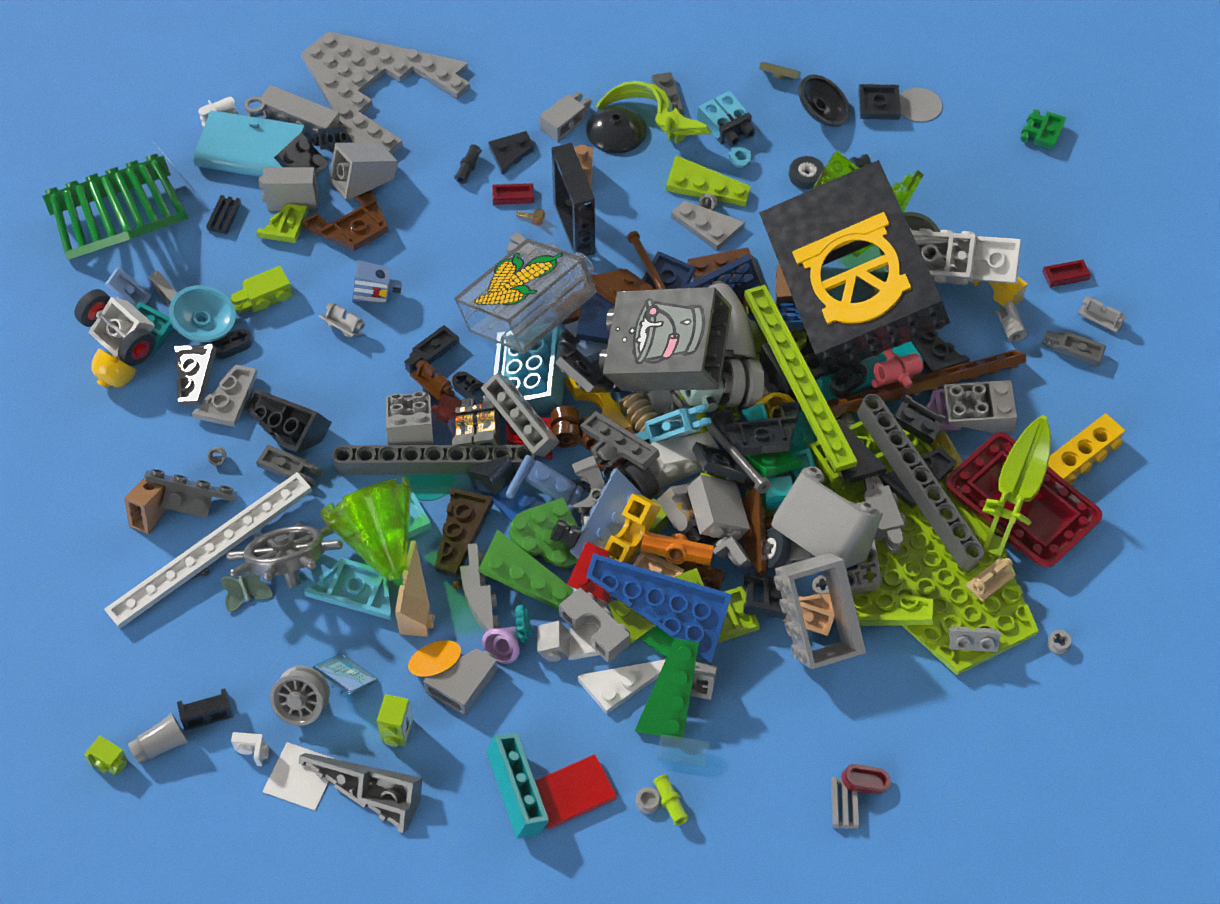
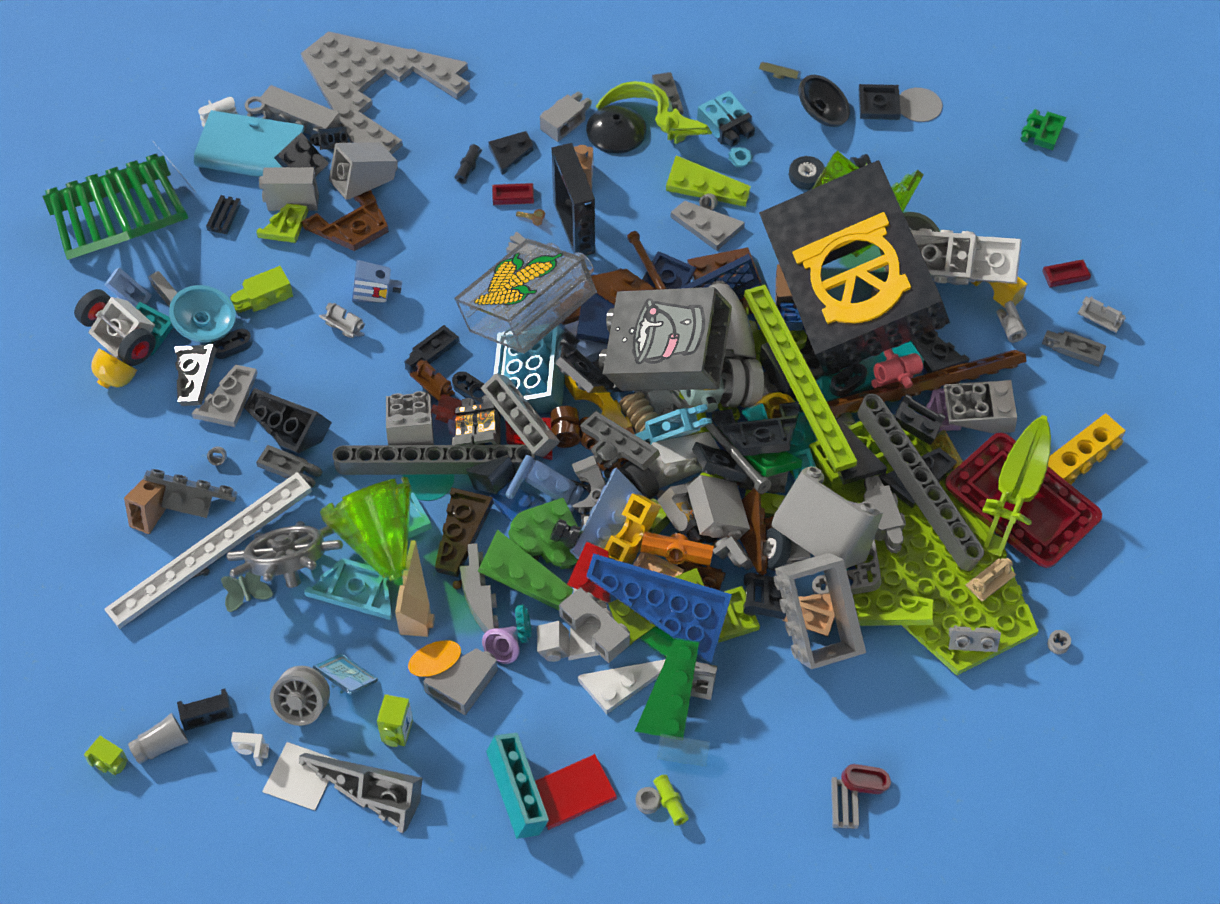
teal brick [763,476,793,511] -> none

